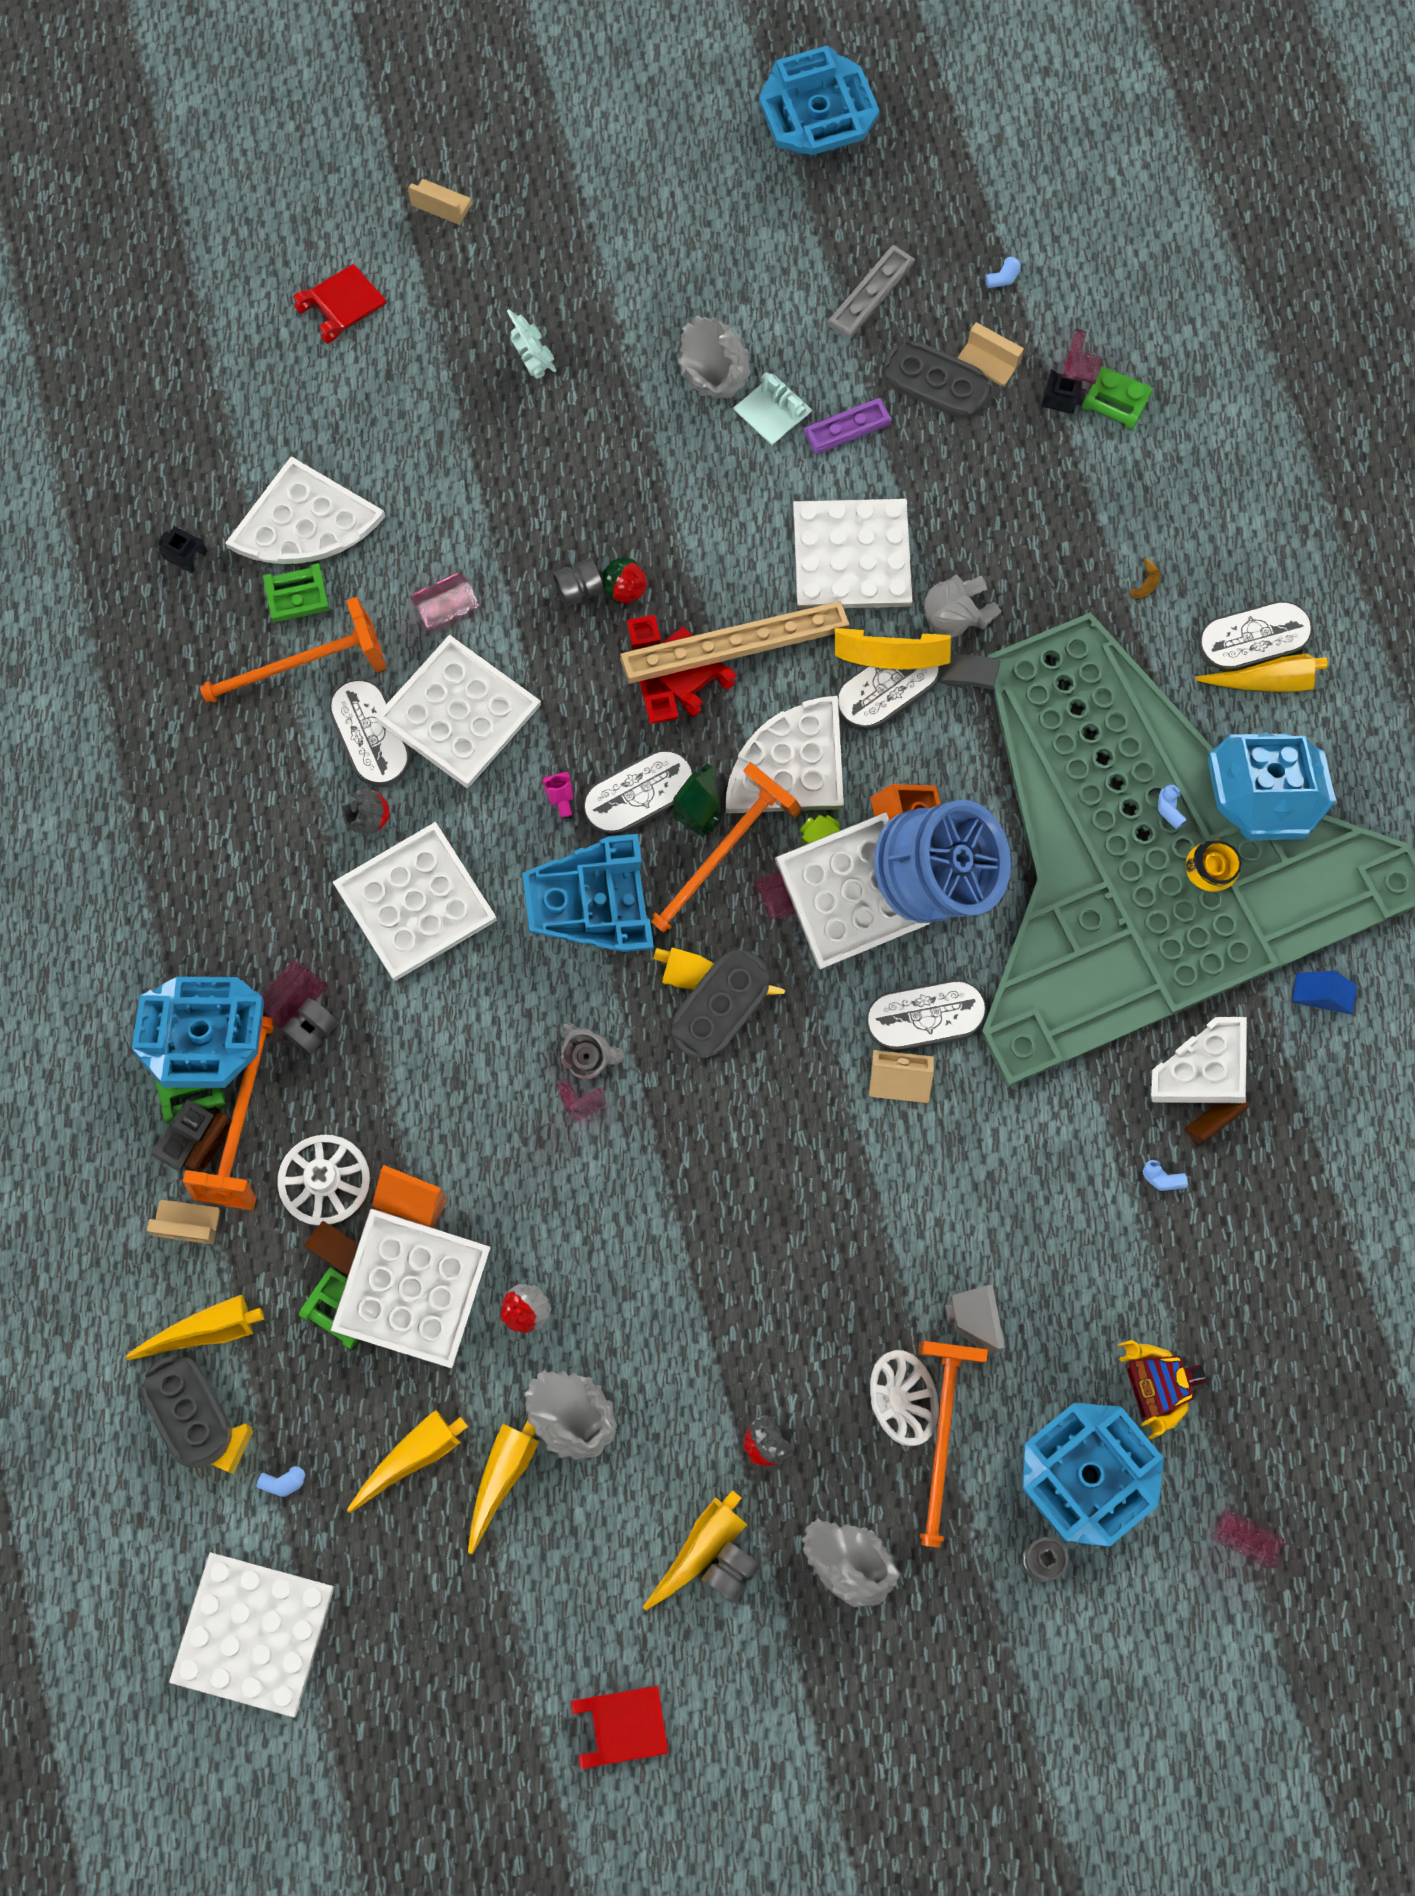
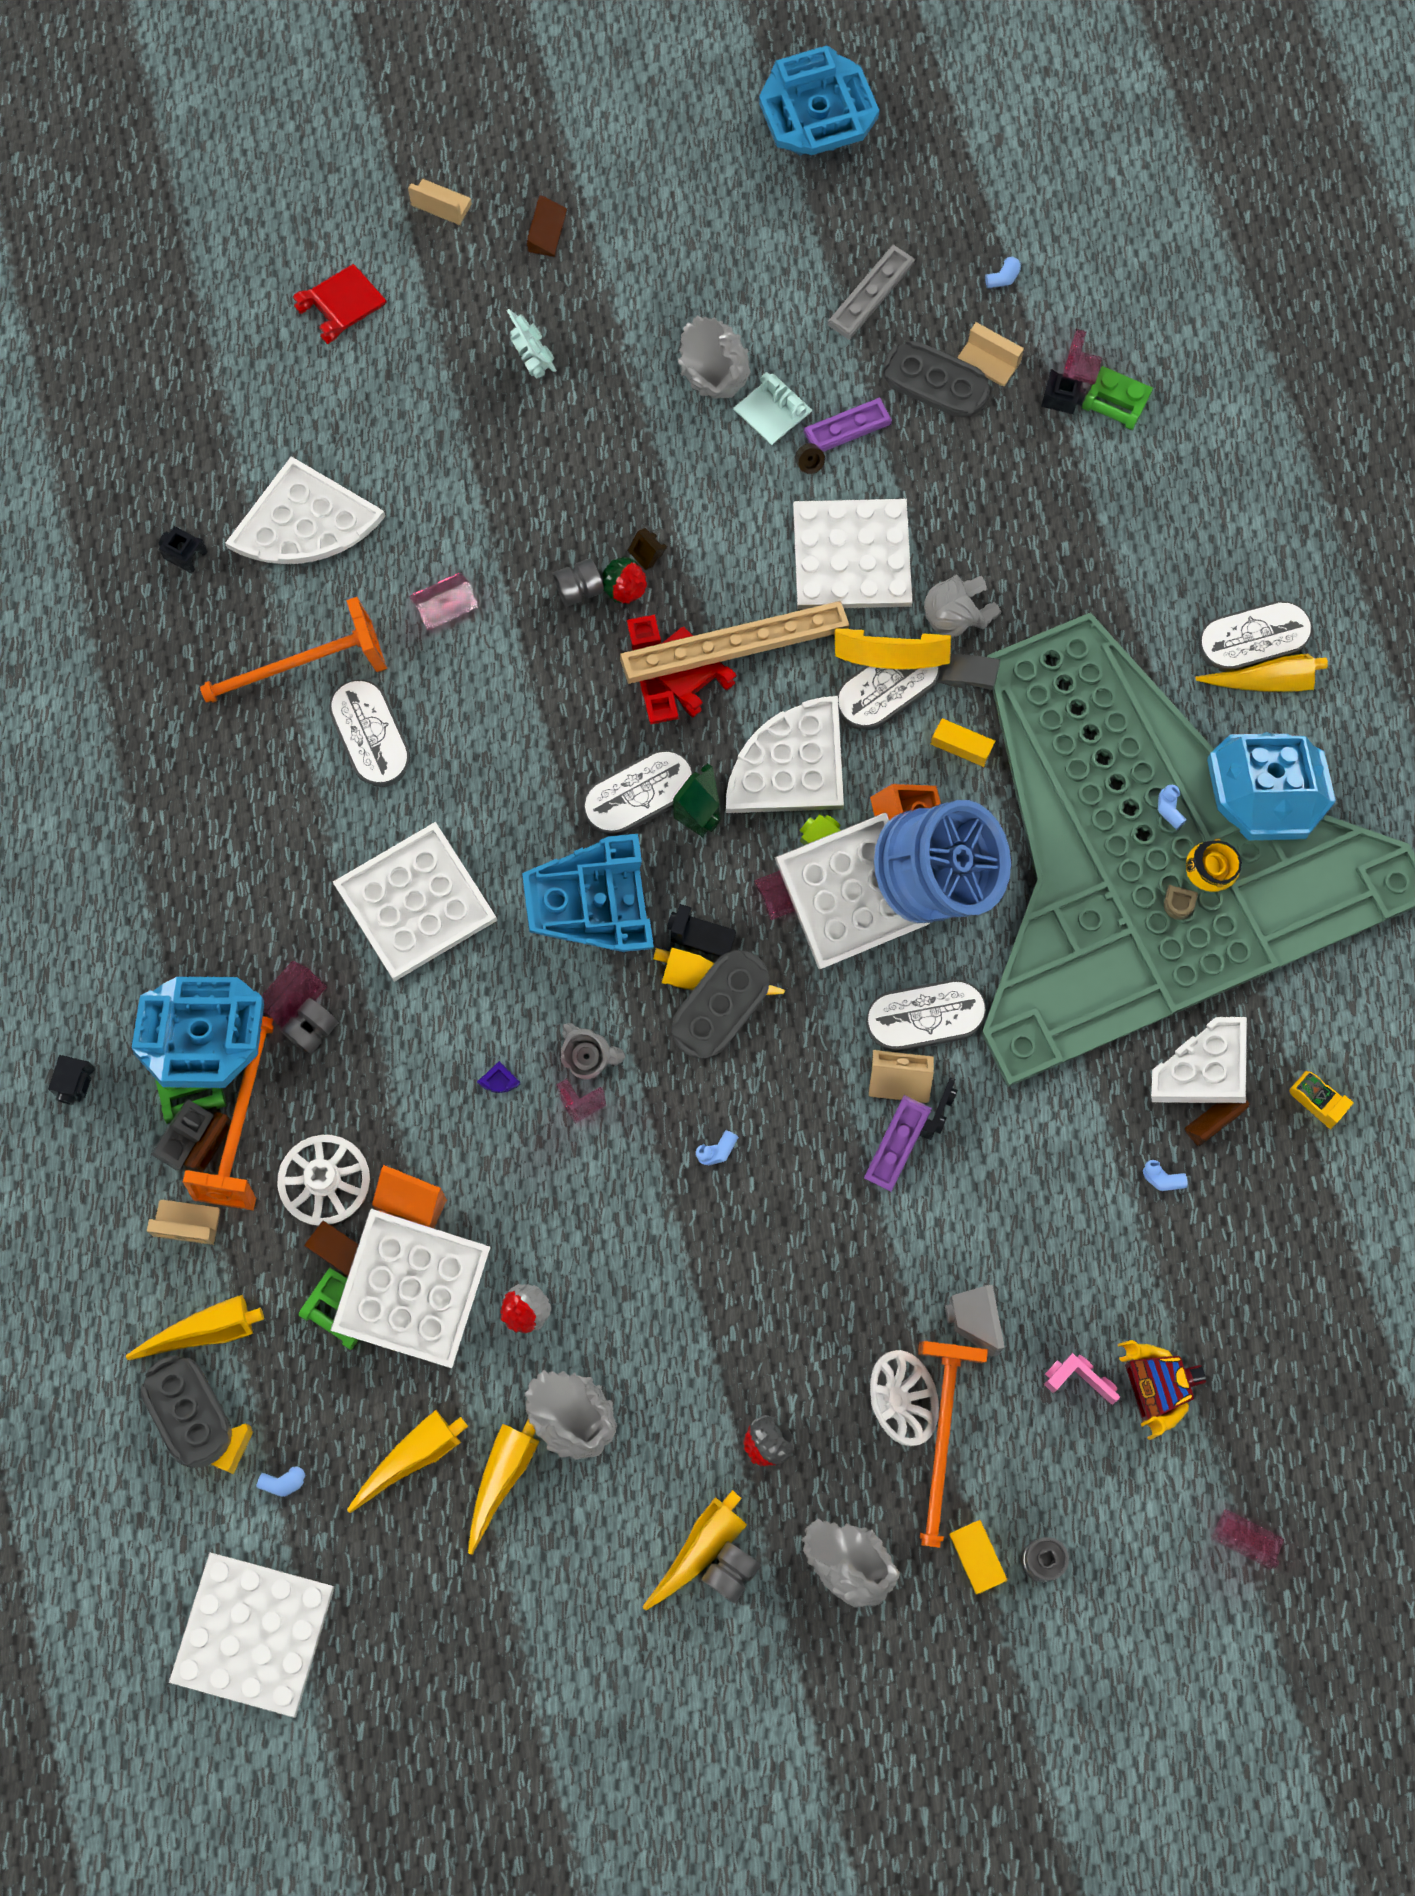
bright green plate [263,563,330,623] -> none
dark grey piece [342,786,390,835] -> none
white plate [376,635,541,789] -> none
dark pink piece [542,772,574,818] -> none
red flag [570,1686,668,1769] -> none
orange tile [650,762,802,933] -> none
dark azure piece [1022,1403,1164,1547] -> none
pearl gold piece [1130,558,1161,599] -> none
blue slope [1292,971,1357,1015] -> none
none -> black window [48,1055,96,1105]
none -> dark purple tile [477,1061,521,1093]
none -> reddish brown slope [527,195,567,257]
none -> dark brown tile [627,528,667,570]
none -> black bracket [667,904,736,957]
none -> light blue arm [695,1130,738,1166]
none -> dark brown tile [795,443,825,474]
none -> medium lavender tile [864,1095,932,1192]
none -> black bracket [917,1077,958,1140]
none -> yellow slope [930,718,996,767]
none -> yellow slope [949,1520,1007,1595]
none -> bright pink bracket [1044,1353,1120,1405]
none -> dark tan tile [1164,885,1198,920]
none -> yellow leg [1289,1071,1354,1130]

